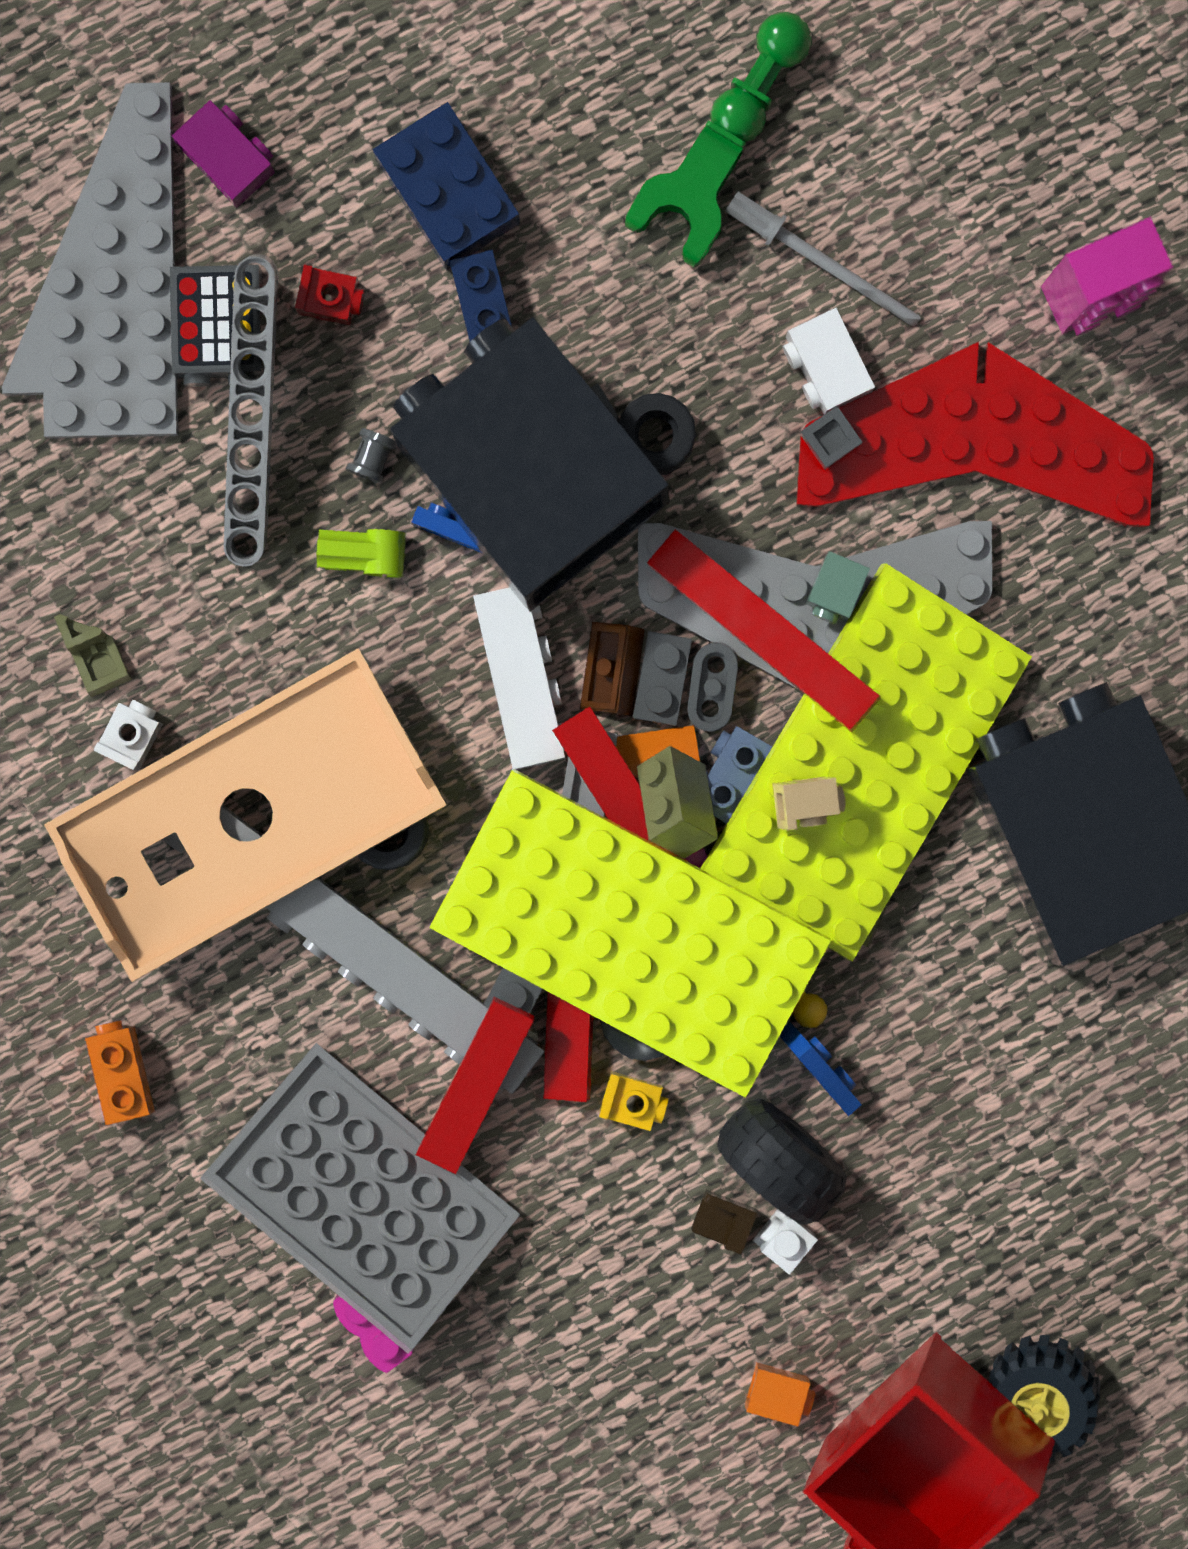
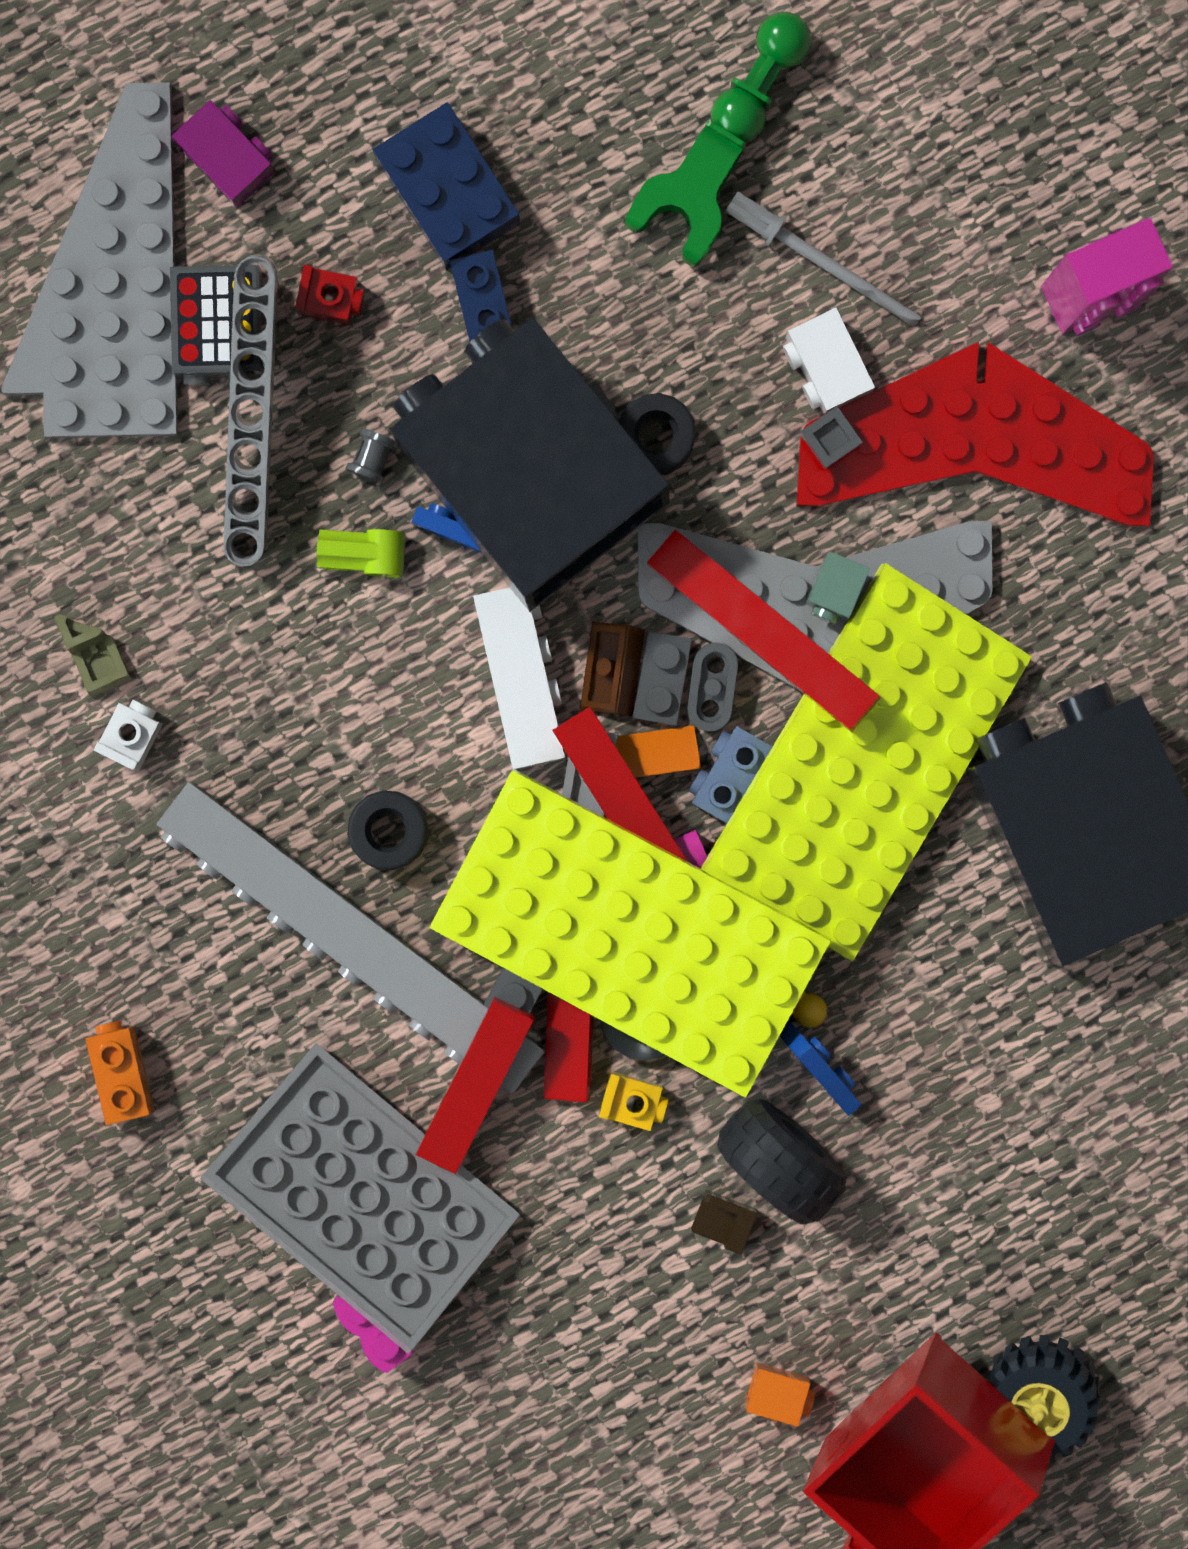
light nougat piece [44,648,447,982] -> none
olive brick [637,746,718,859] -> none
white brick [752,1210,818,1275] -> none
tan brick [772,776,845,830] -> none

